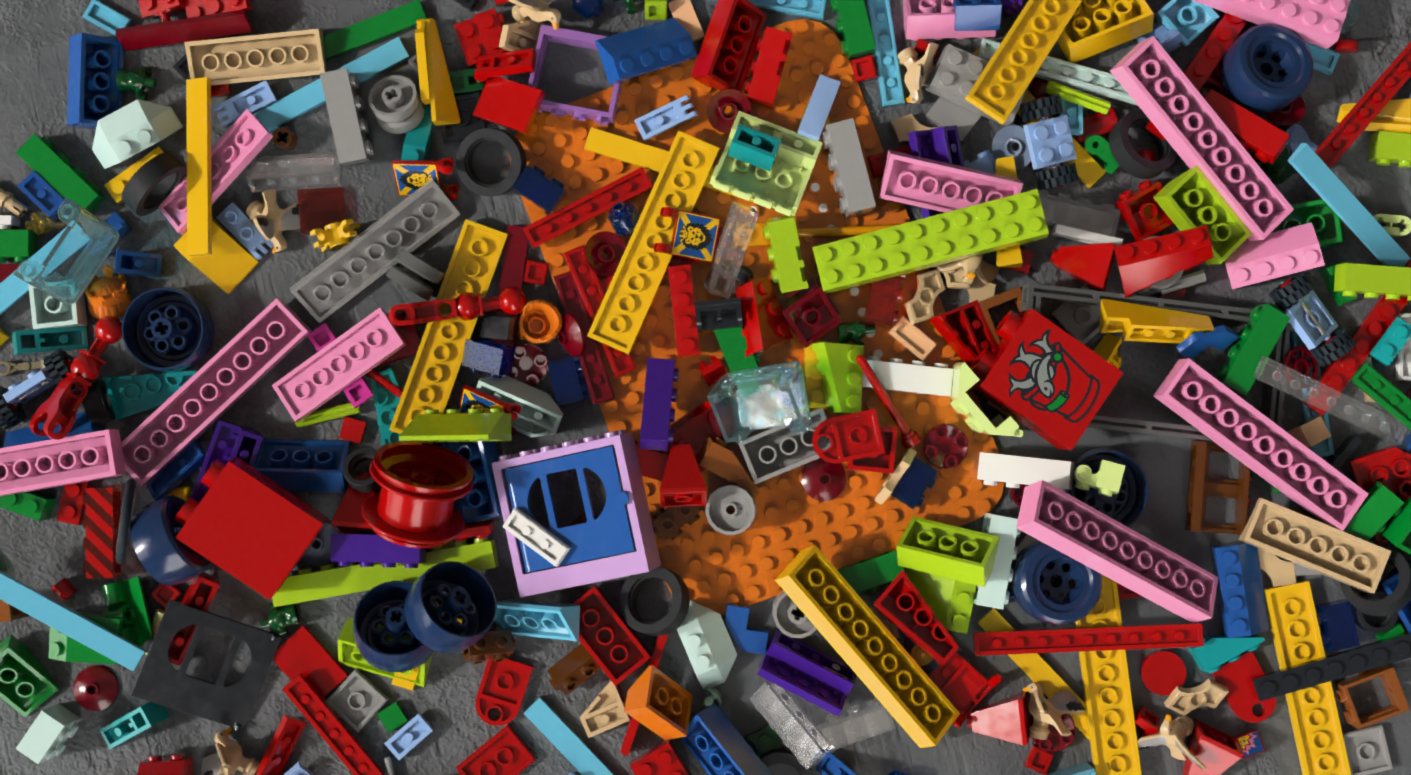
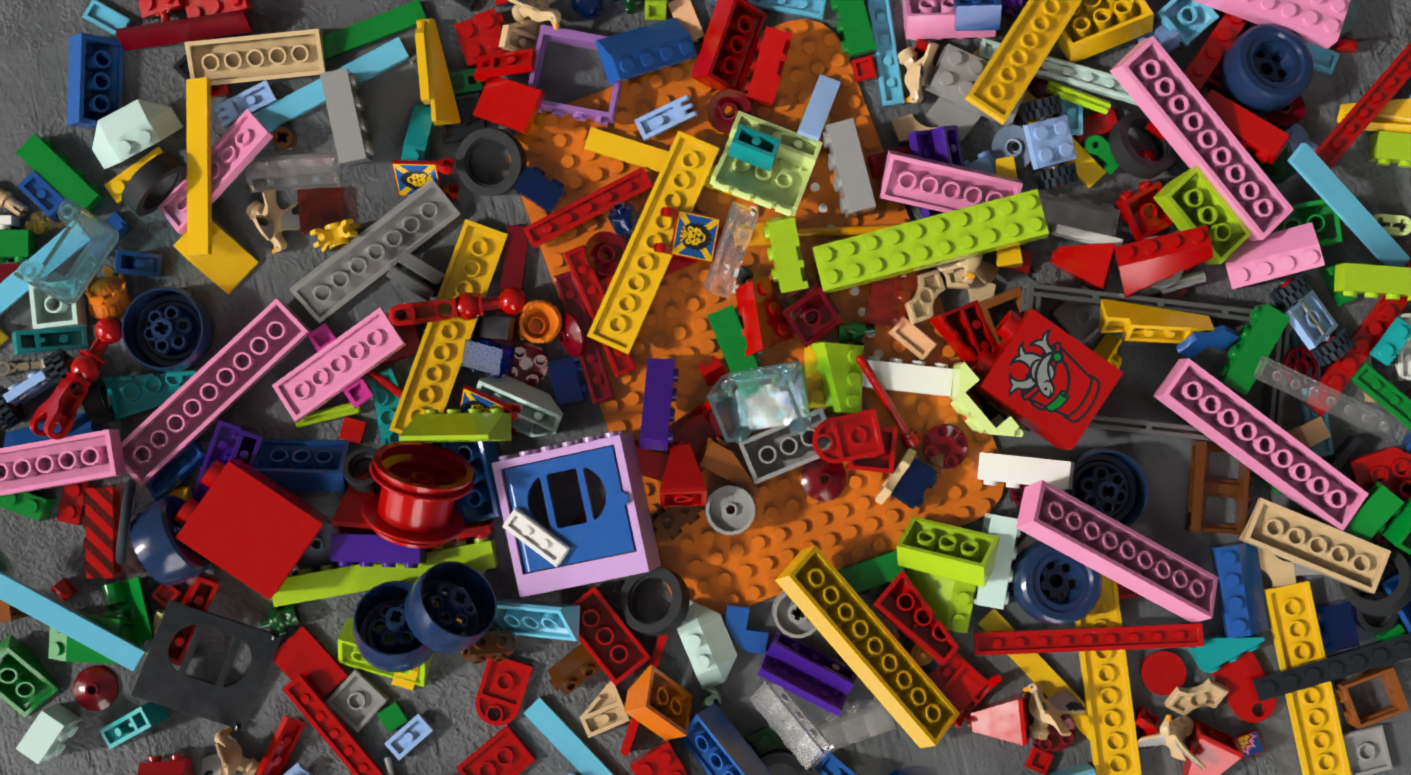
dark green piece [116,66,157,101] -> none
light blue hinge [216,202,274,261] -> none
light grey wheel [368,75,425,134] -> none
red tile [523,260,549,286] -> none
red brick [668,263,700,357] -> none
black hinge [694,298,743,332] -> none
yellowish green brick [1073,460,1125,497] -> none

